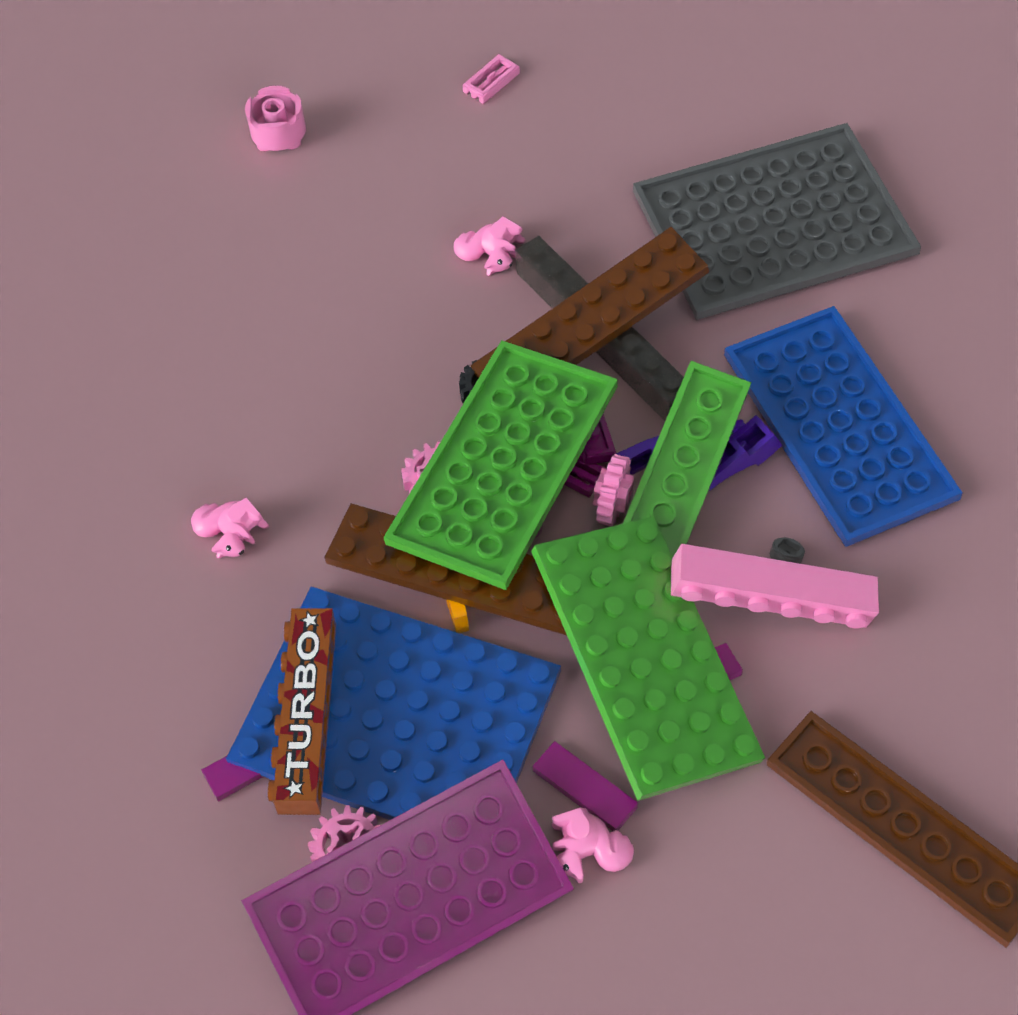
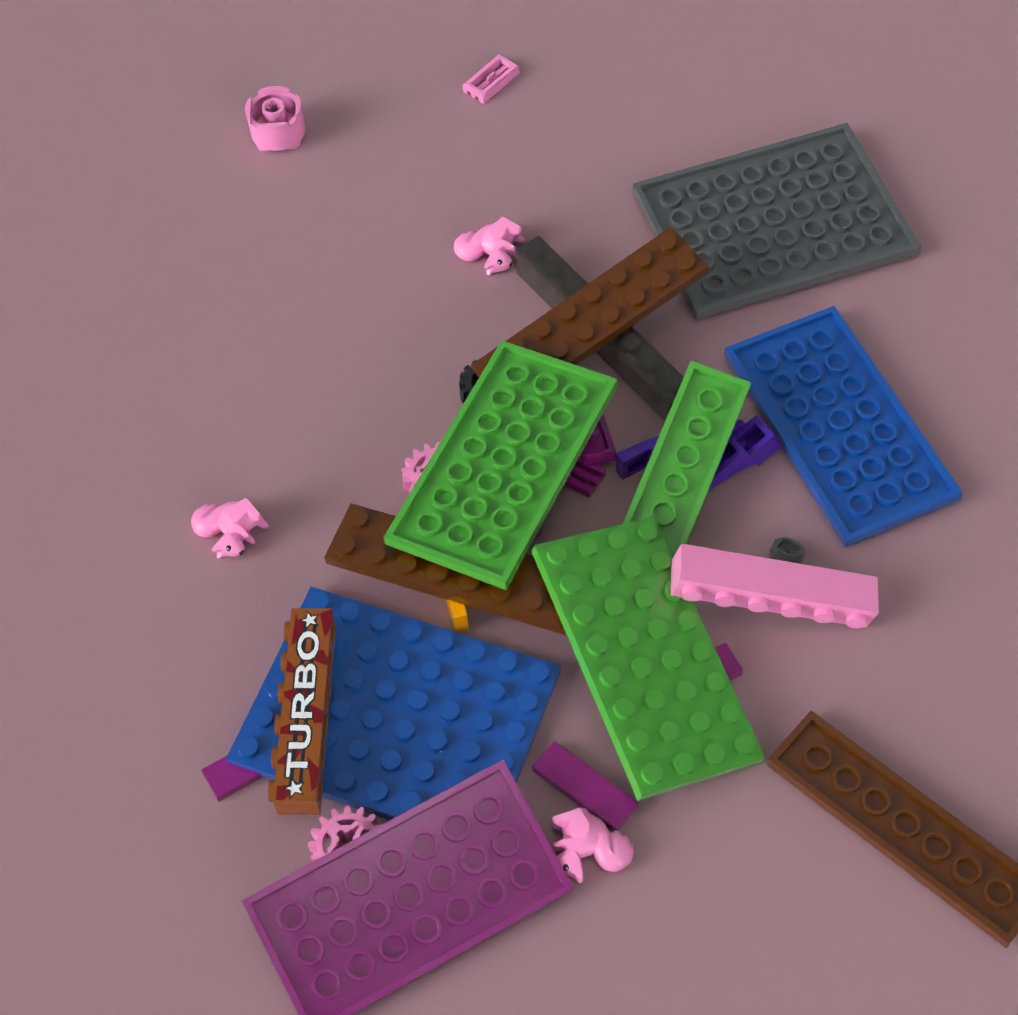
bright pink gear [593,454,635,526] -> none

